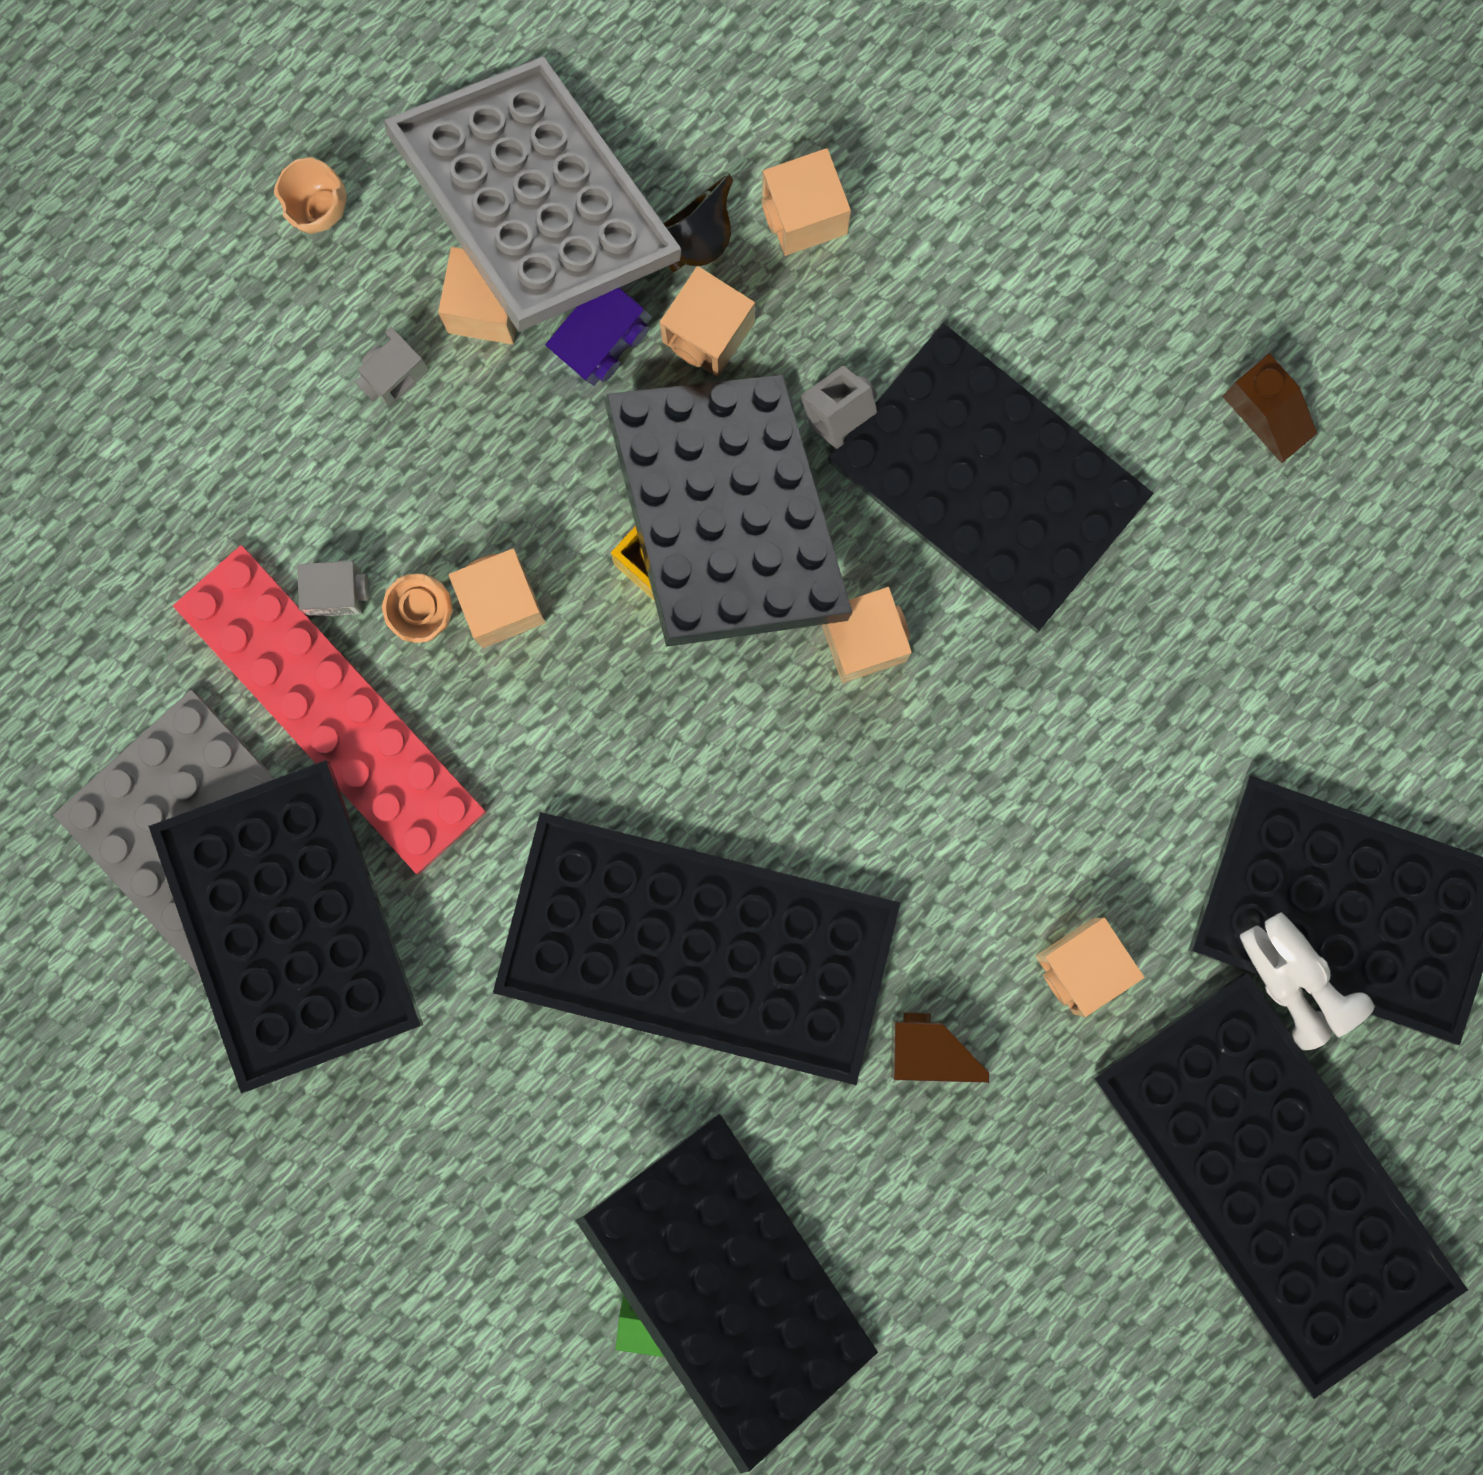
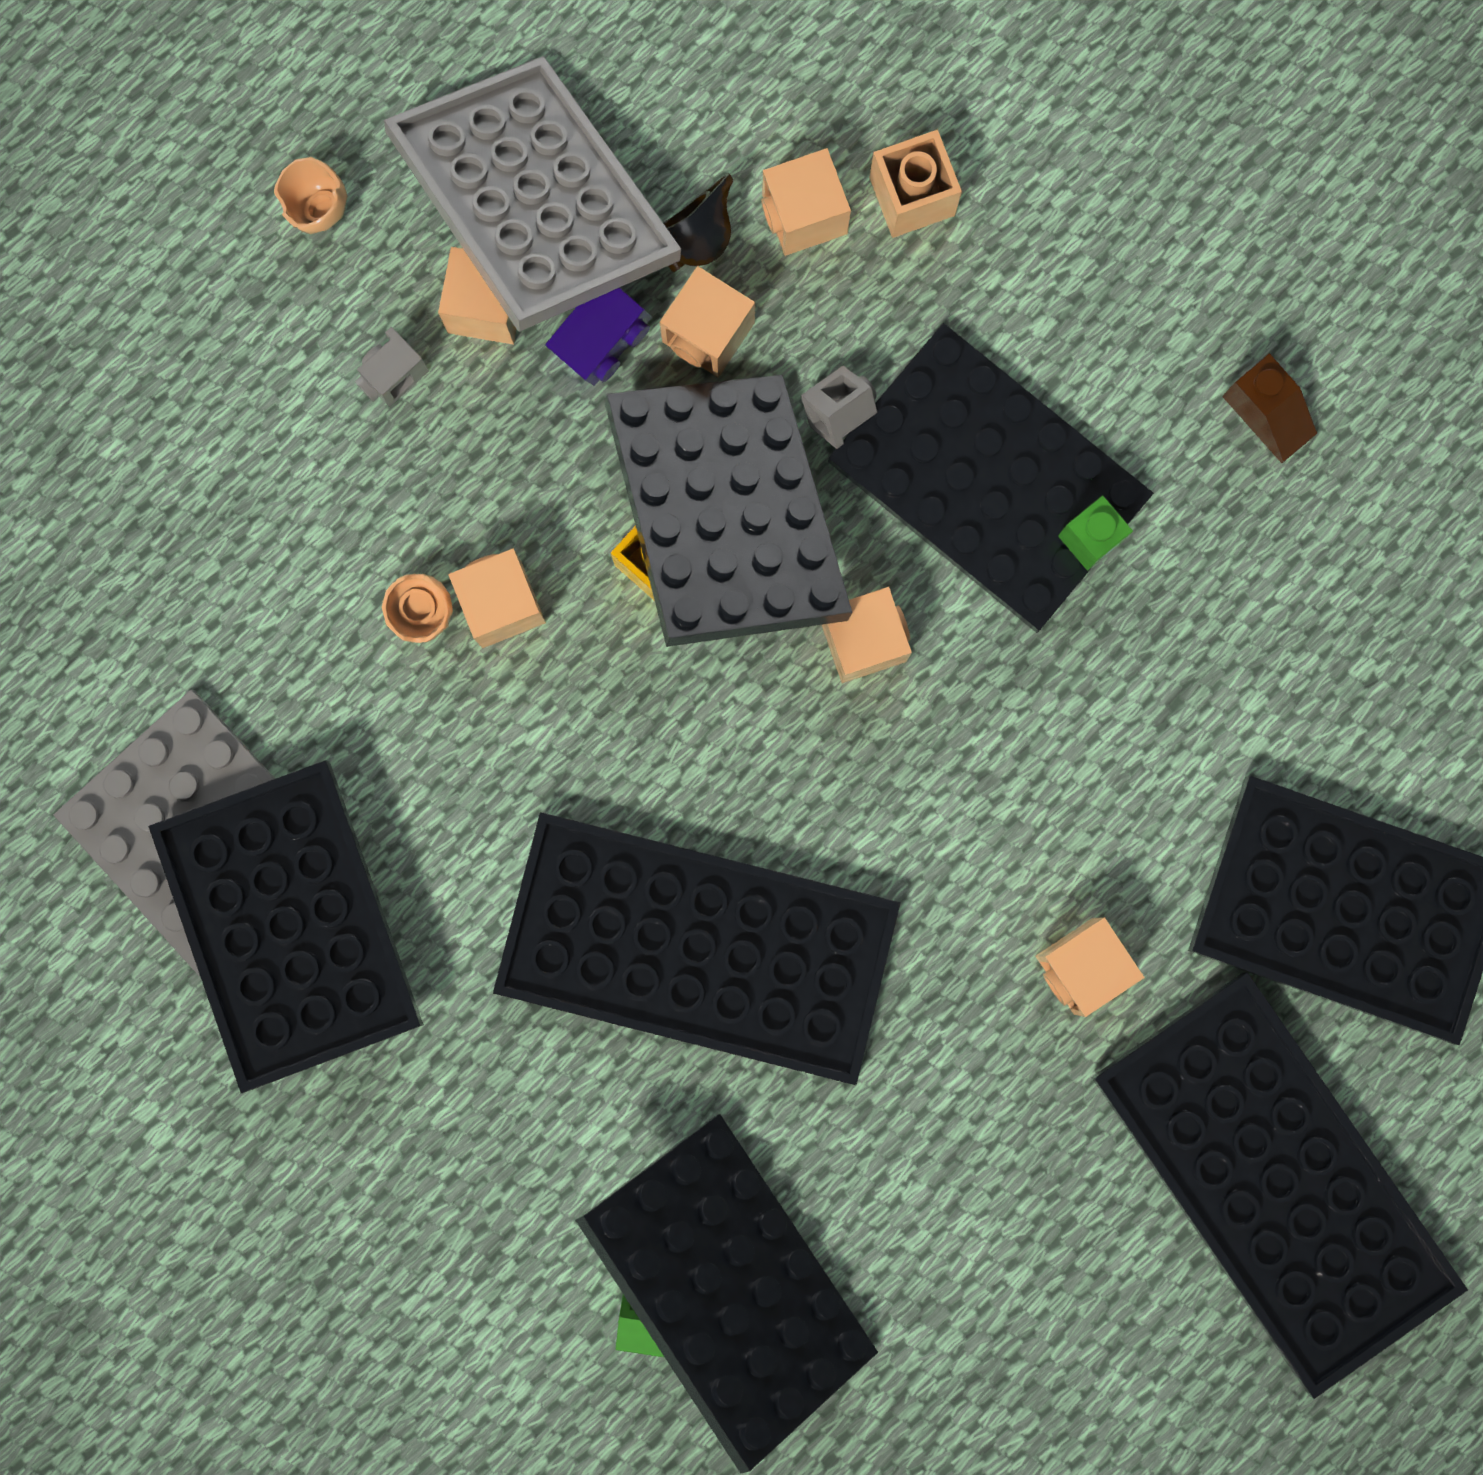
coral plate [173,545,487,875] -> none
light grey brick [297,561,370,617] -> none
reddish brown slope [891,1012,989,1083] -> none
white piece [1240,912,1375,1051] -> none
none -> light nougat head [869,129,962,238]
none -> bright green brick [1058,496,1133,571]

